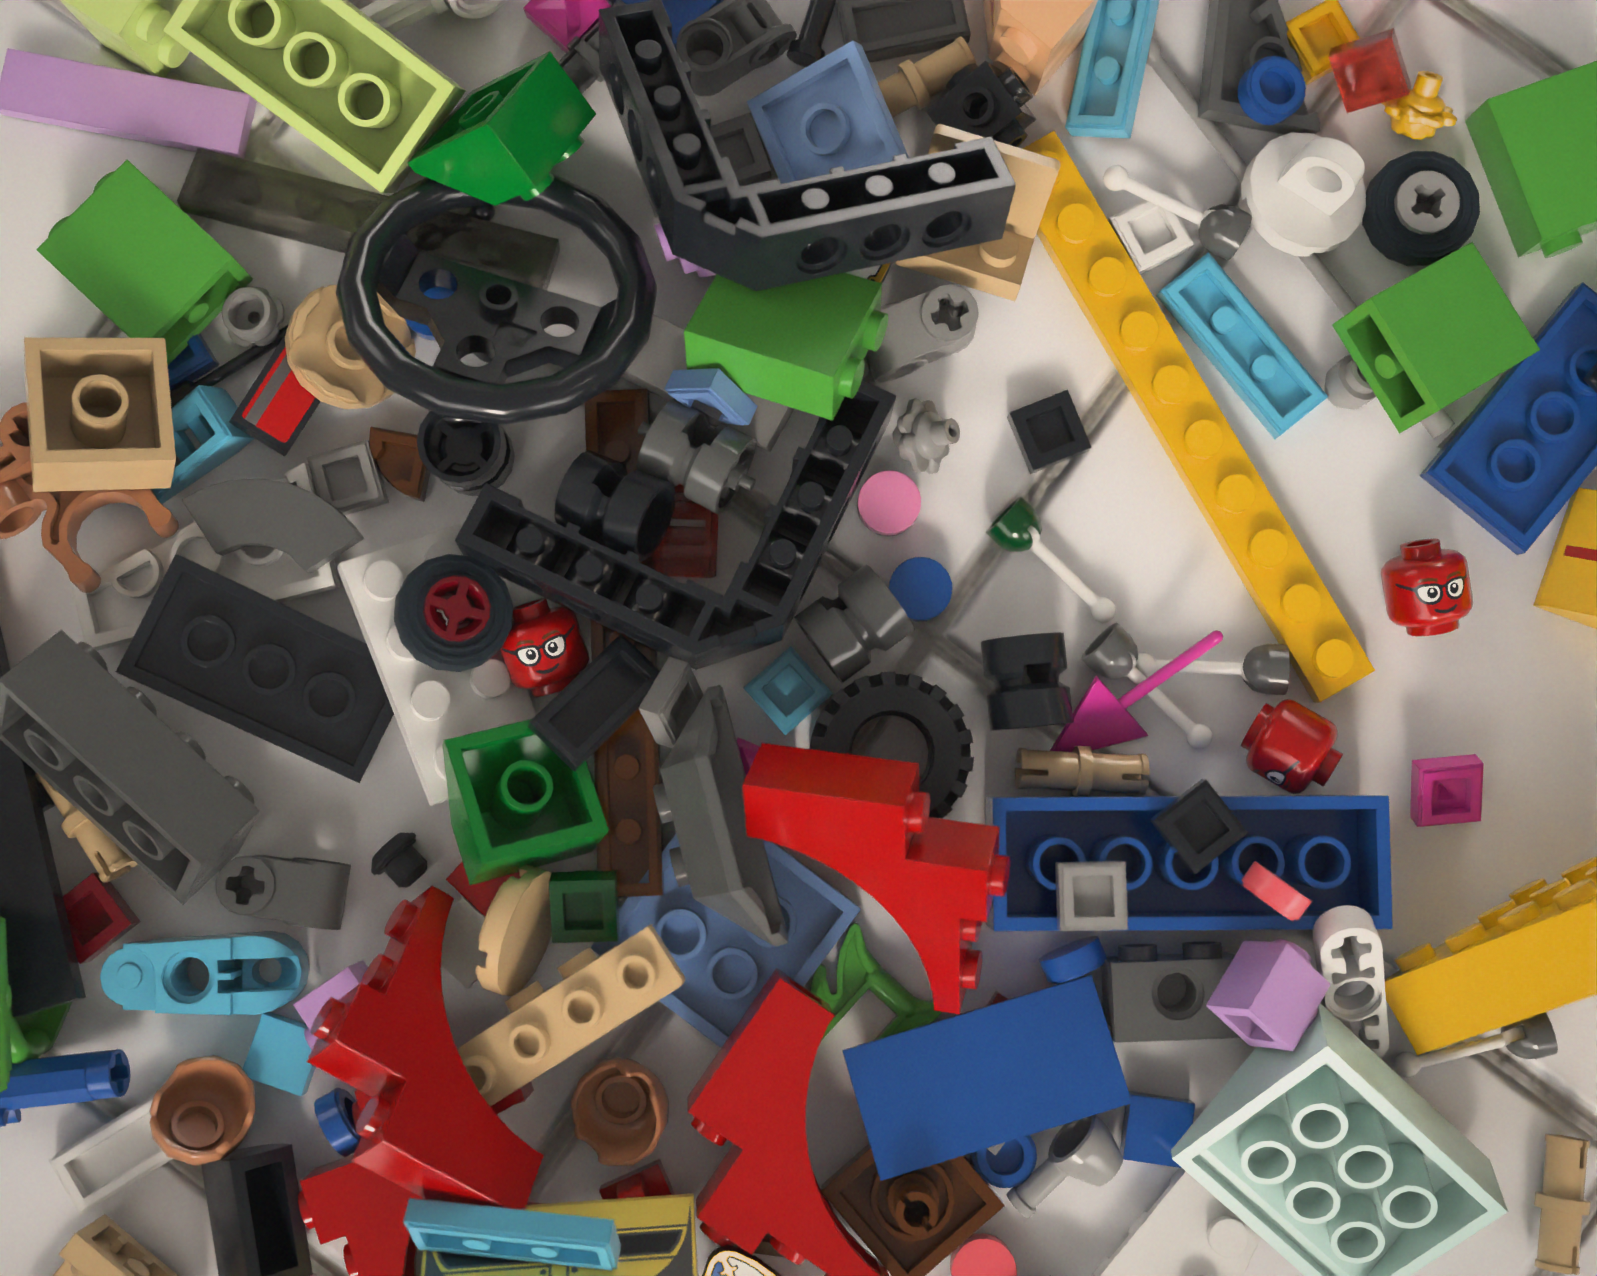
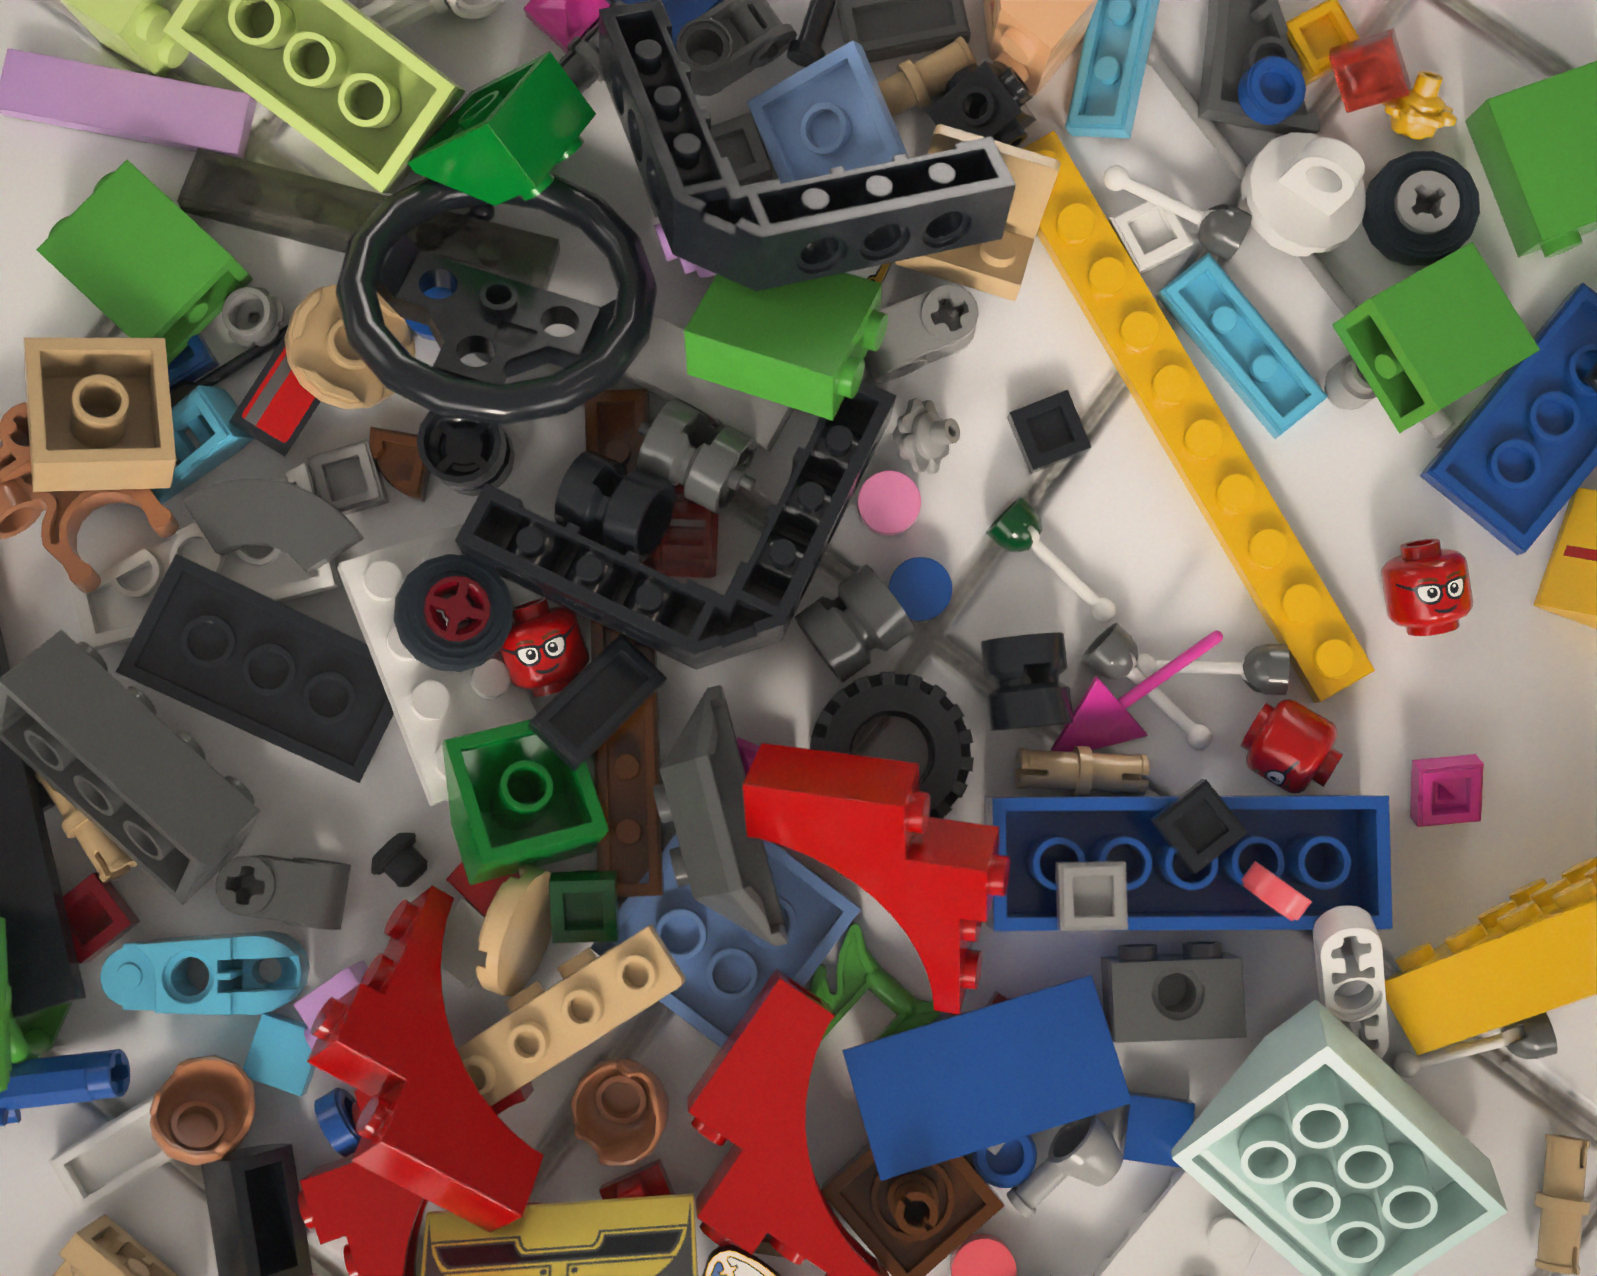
medium azure tile [403,1198,621,1271] -> none
light grey tile [638,657,703,748] -> none
medium blue tile [664,368,757,426] -> none
medium azure tile [744,646,833,736] -> none
blue tile [1038,936,1107,984] -> none
lavender brick [1206,939,1331,1051] -> none

